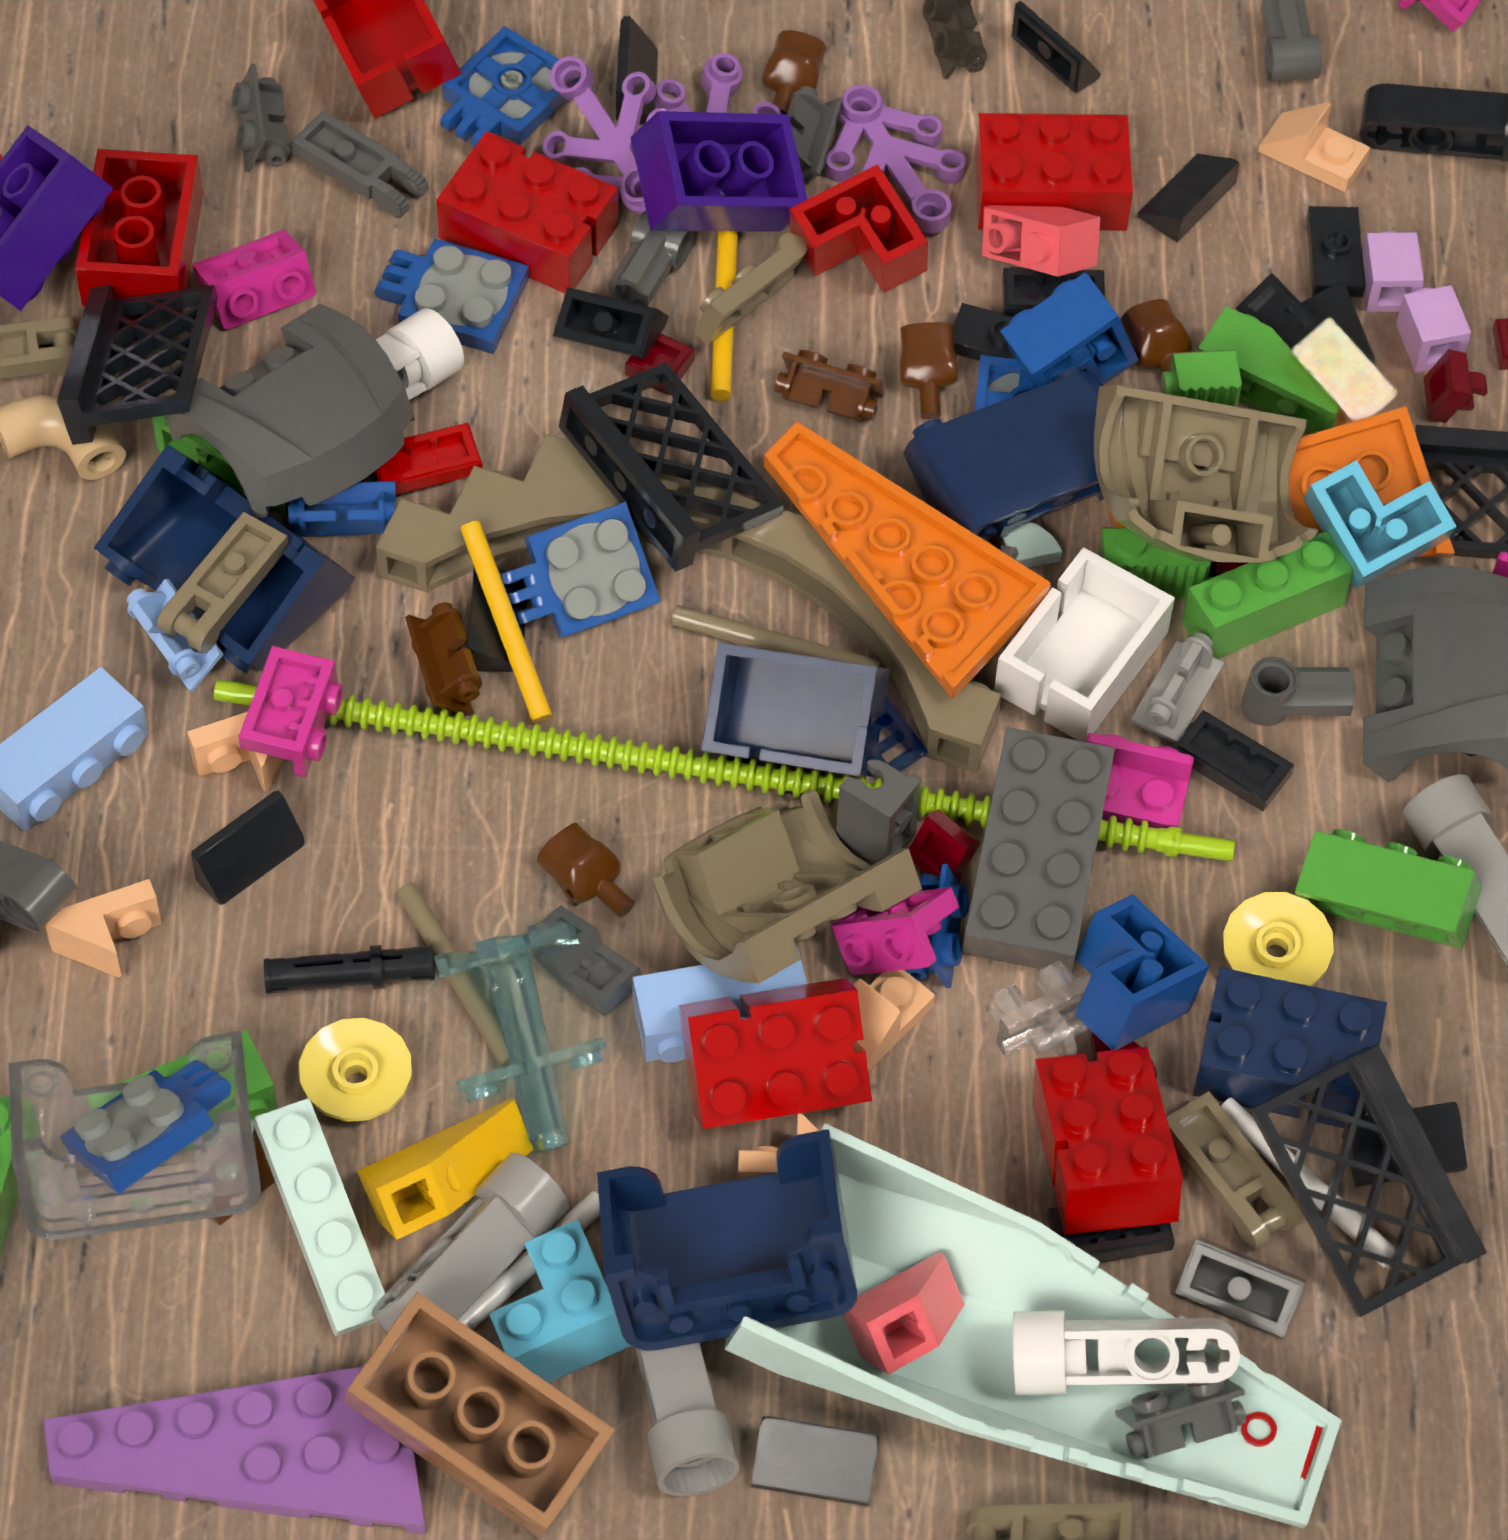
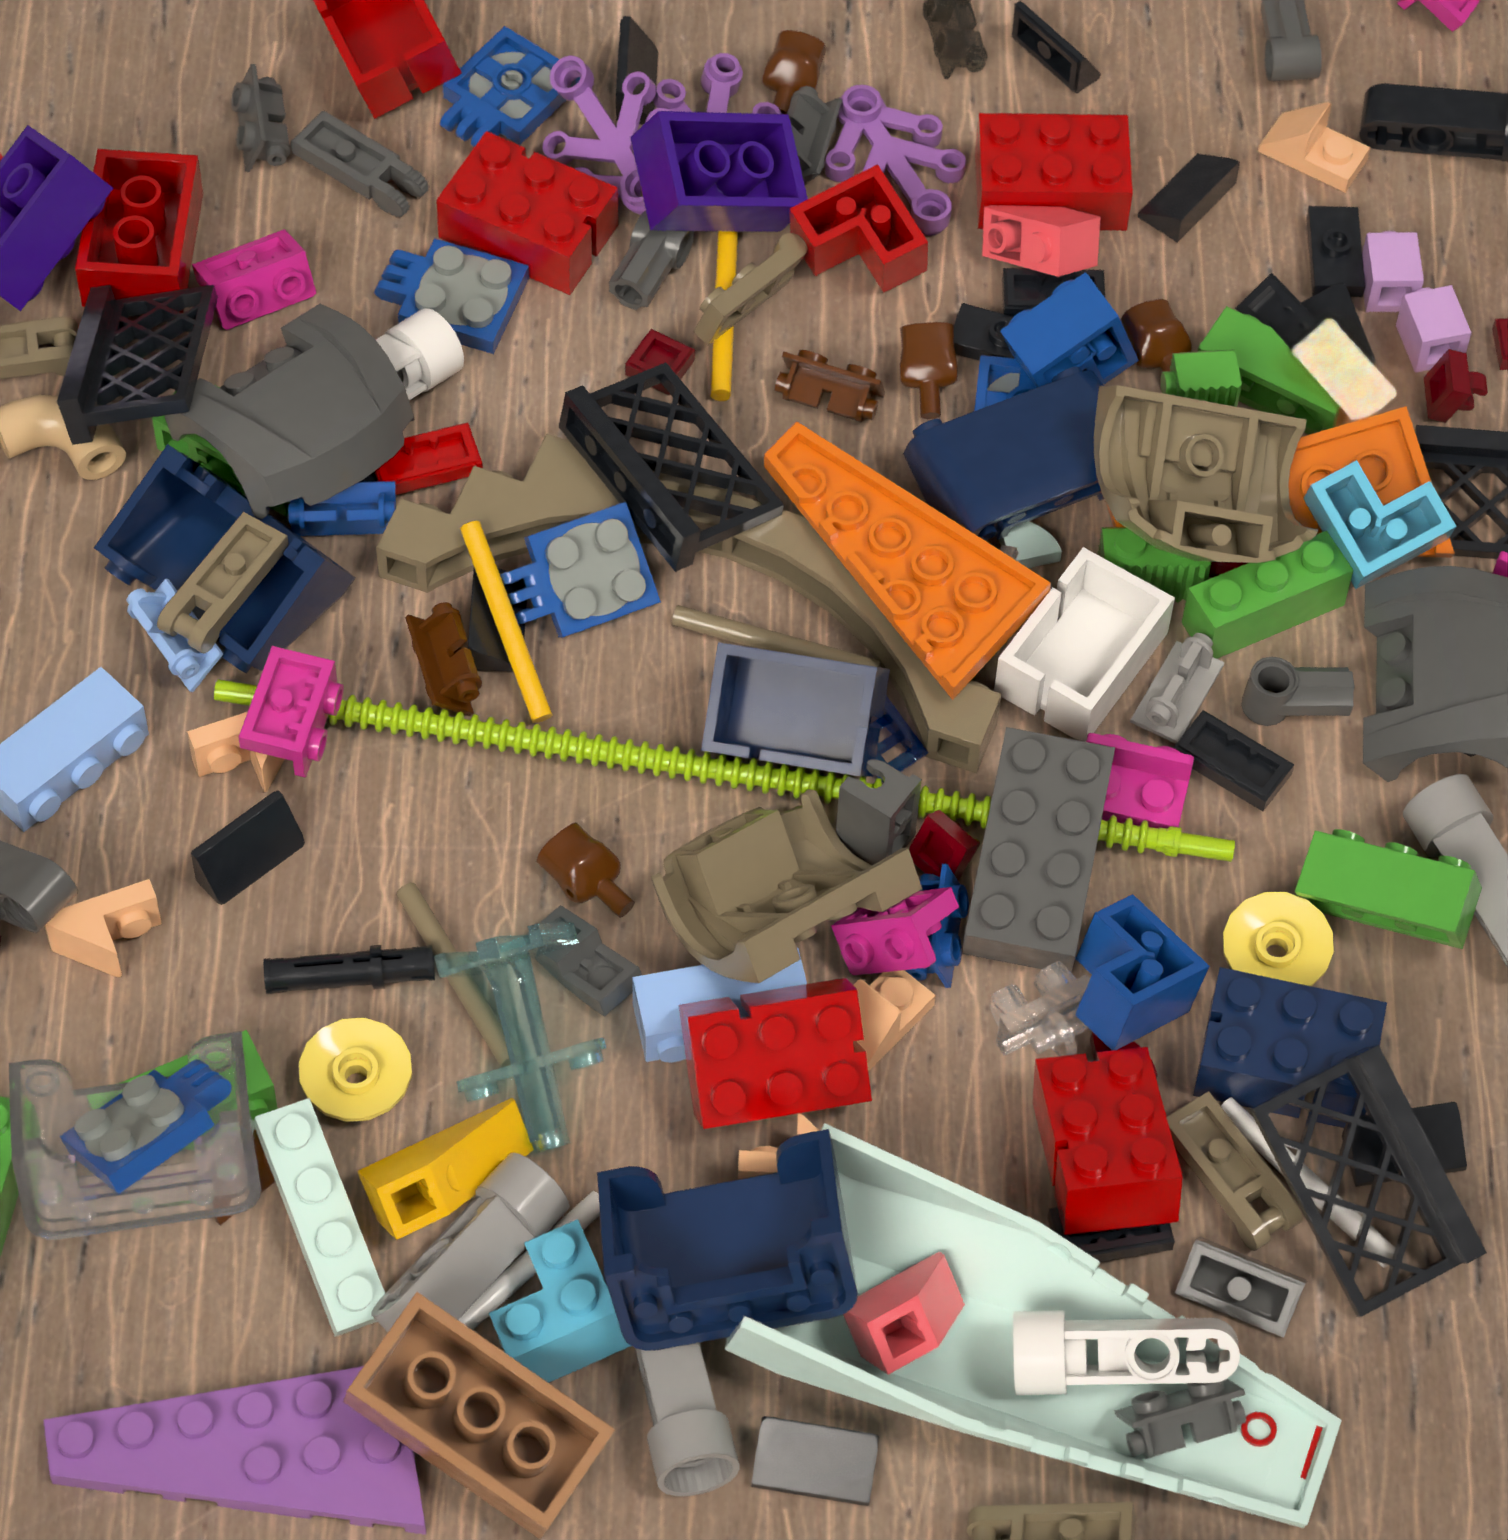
black slope [553,287,669,359] -> none

